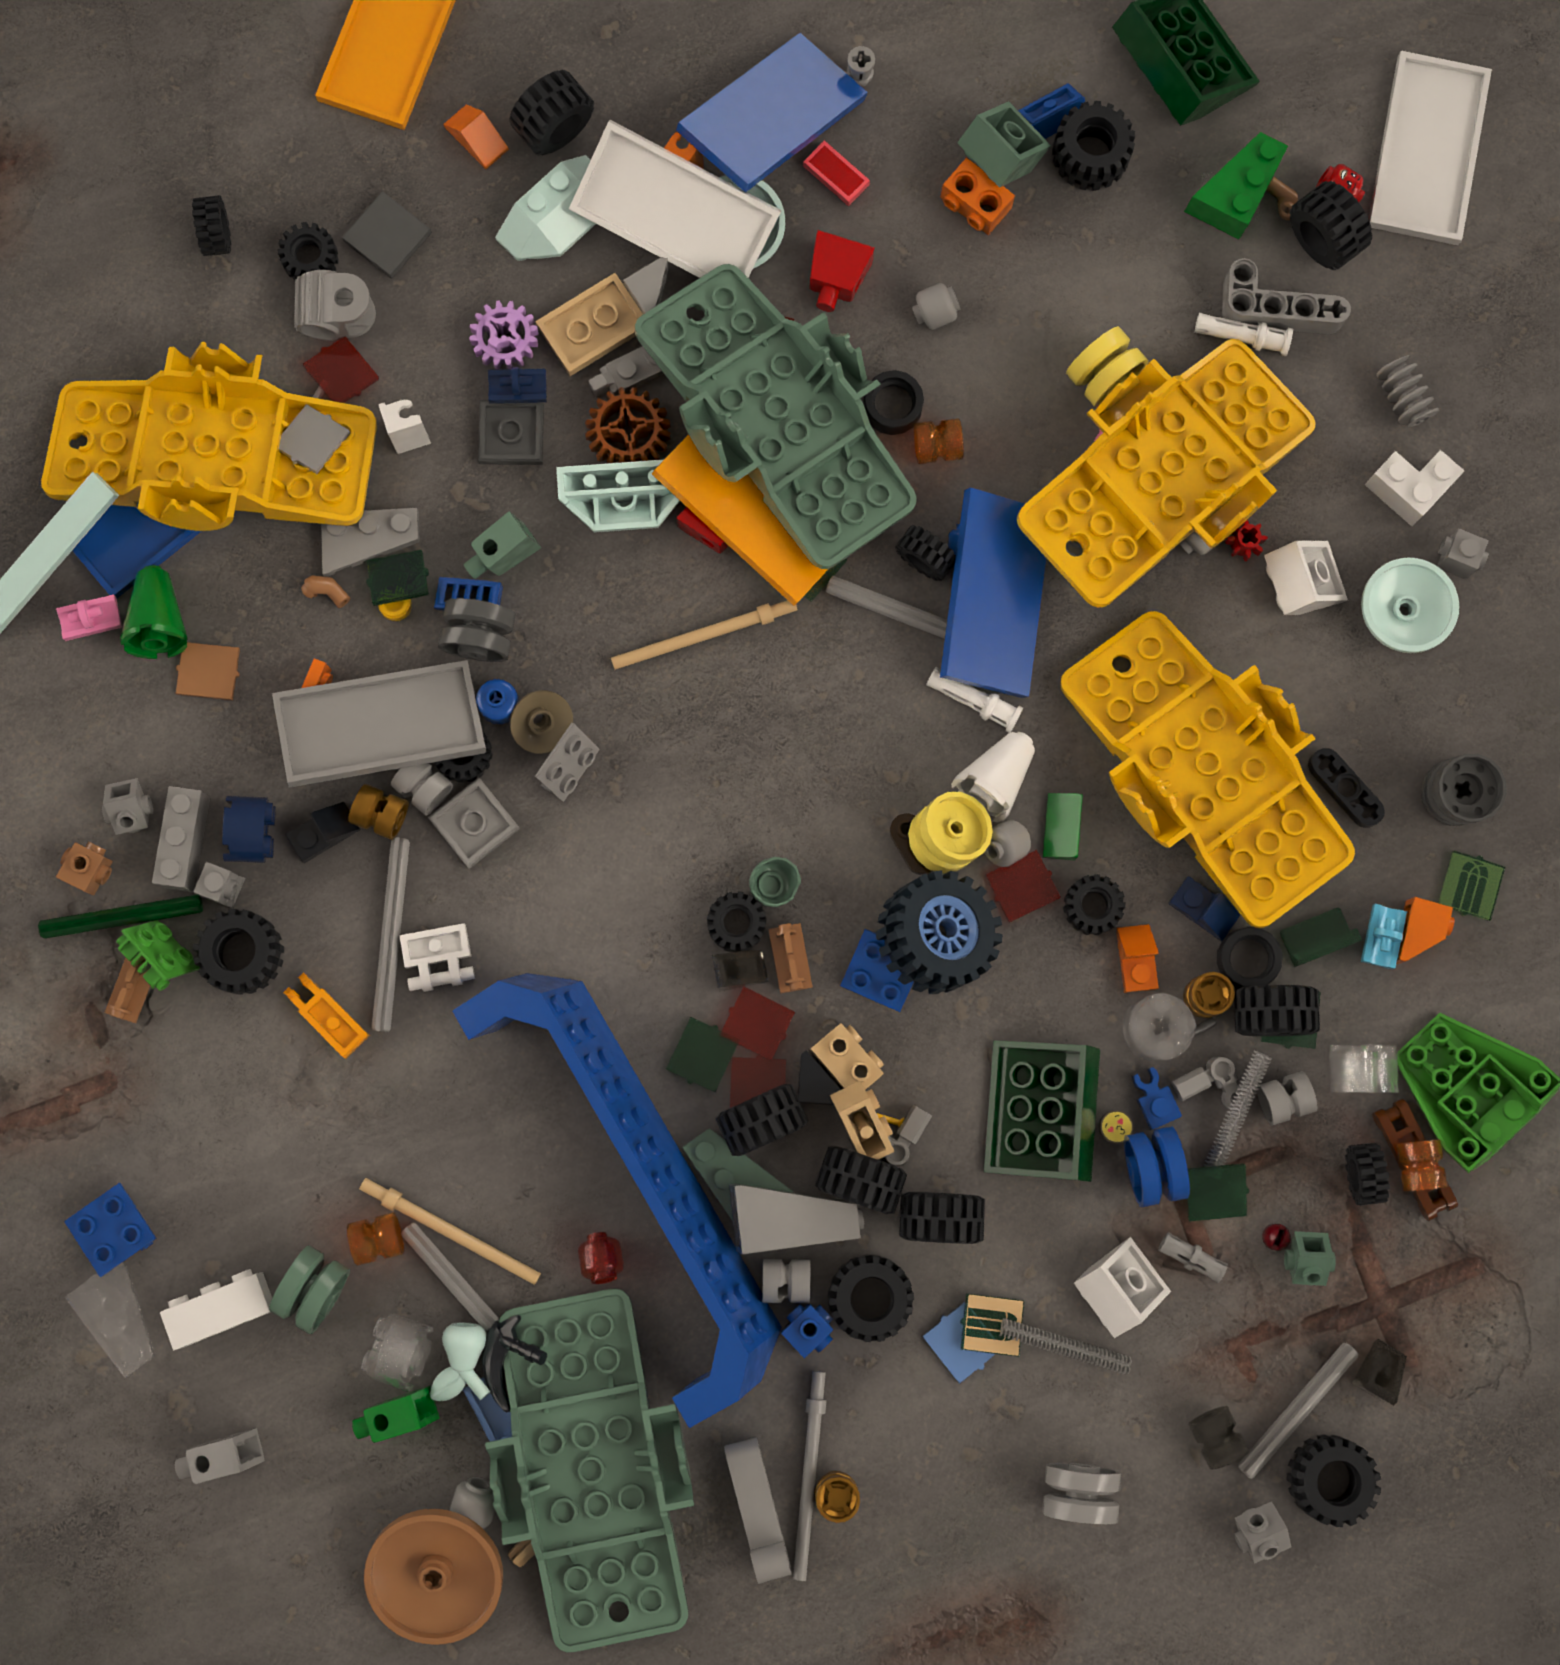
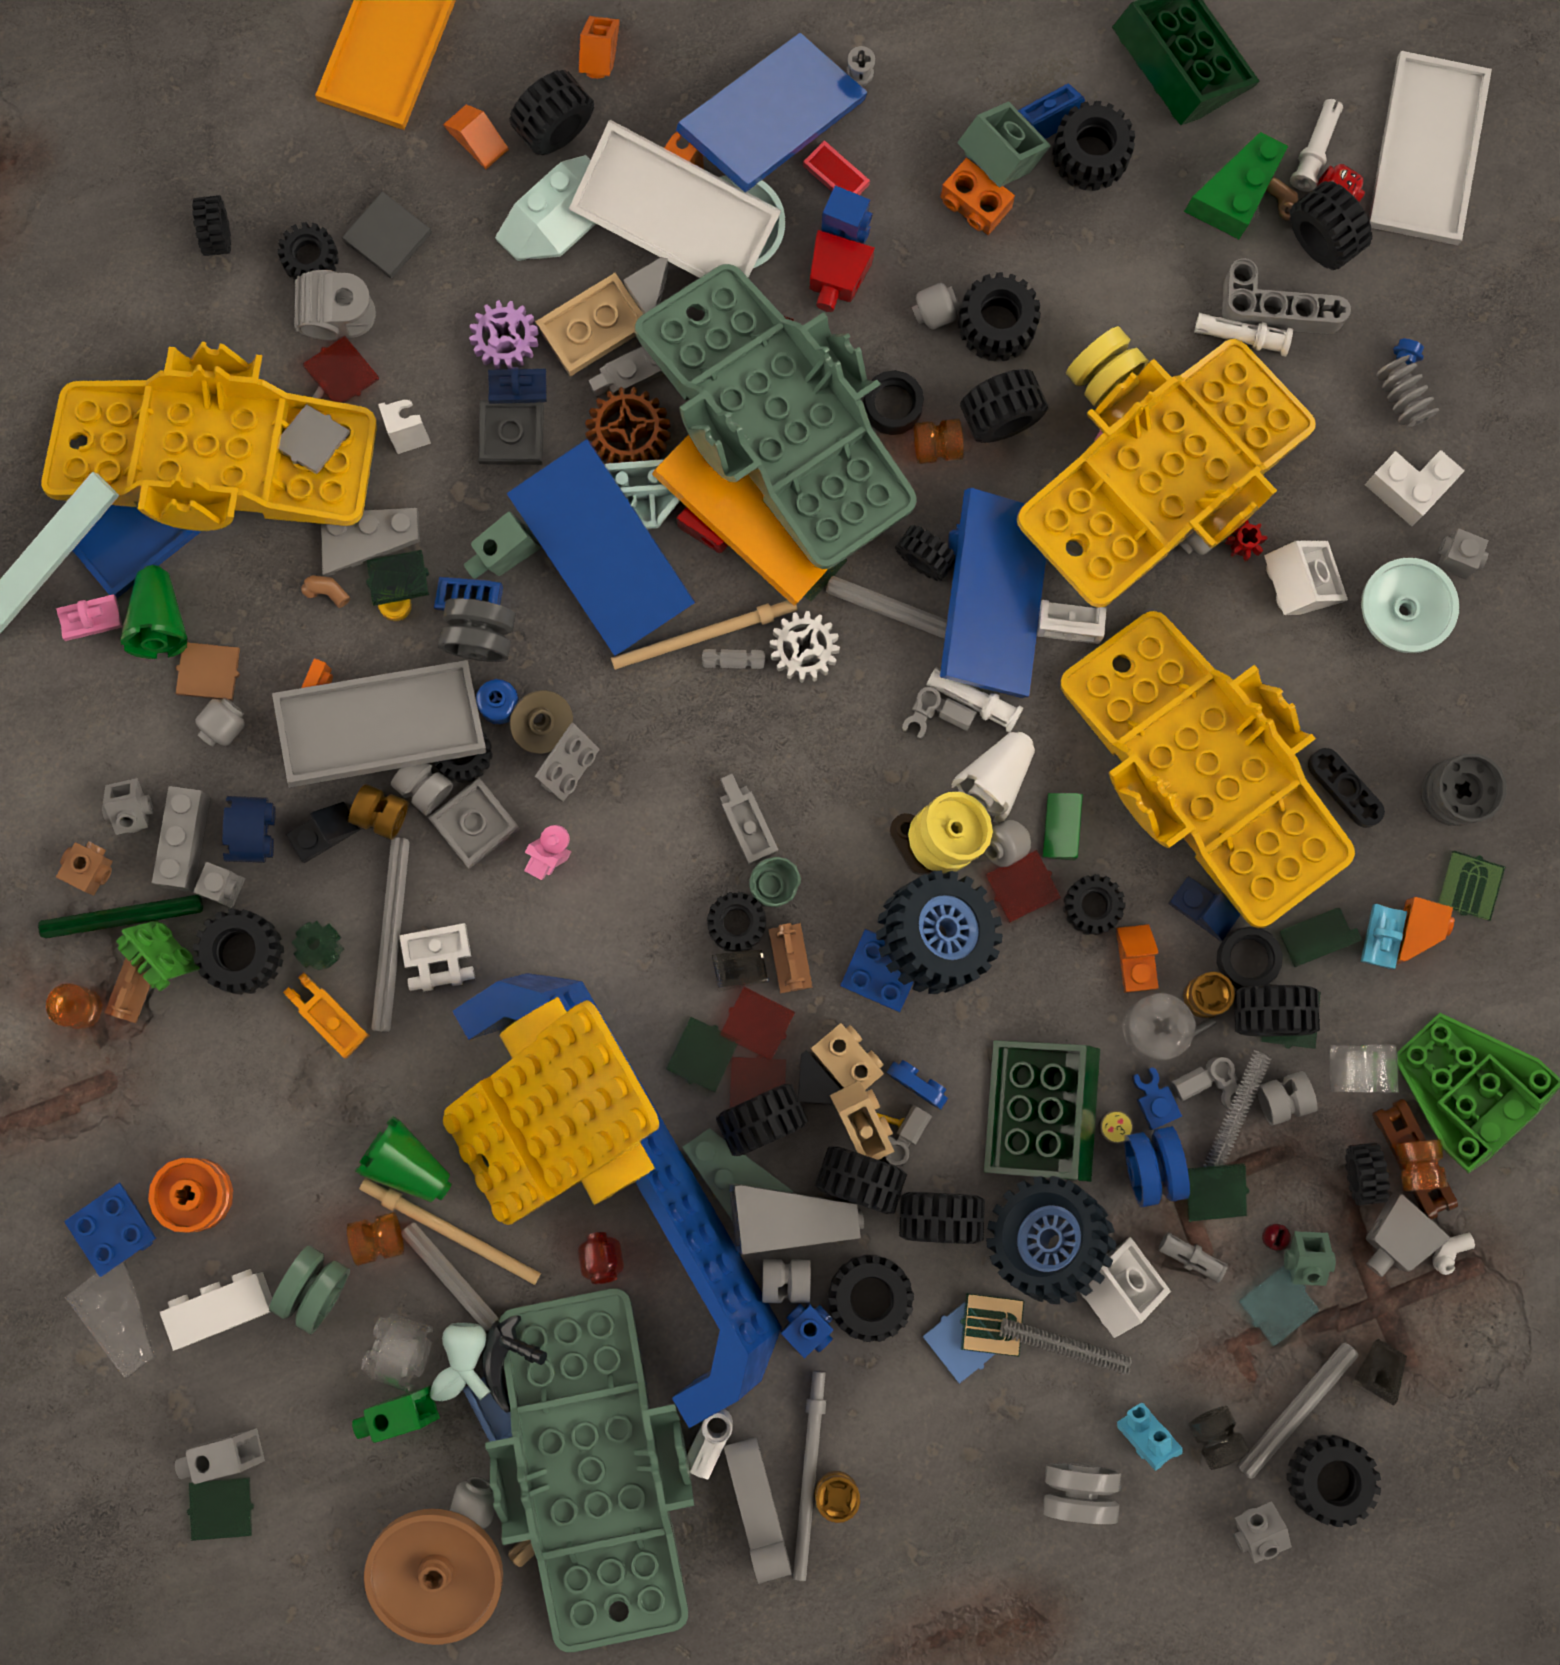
none -> clear orange wheel [46,983,102,1030]
none -> orange wheel [148,1158,233,1233]
none -> clear green piece [187,1477,254,1541]
none -> light grey head [196,697,245,747]
none -> clear green brick [291,921,345,971]
none -> green cone [355,1116,452,1202]
none -> yellow piece [443,997,659,1225]
none -> blue tile [506,439,696,656]
none -> bright pink hips [524,825,571,880]
none -> orange slope [579,16,620,79]
none -> white piece [687,1409,733,1480]
none -> light grey axle [702,649,765,669]
none -> light grey hinge [720,774,779,865]
none -> white gear [770,611,840,683]
none -> blue brick [821,185,873,244]
none -> blue plate [886,1060,948,1110]
none -> light grey bar [902,687,977,740]
none -> black tyre [958,272,1041,361]
none -> black tyre [960,369,1049,443]
none -> black wheel [986,1176,1116,1304]
none -> white hinge [1037,600,1106,644]
none -> medium azure hips [1117,1403,1182,1471]
none -> clear light blue piece [1239,1265,1319,1346]
none -> white pin [1290,99,1343,192]
none -> light grey torso [1366,1194,1450,1277]
none -> blue plate [1393,338,1424,364]
none -> white arm [1432,1232,1475,1275]

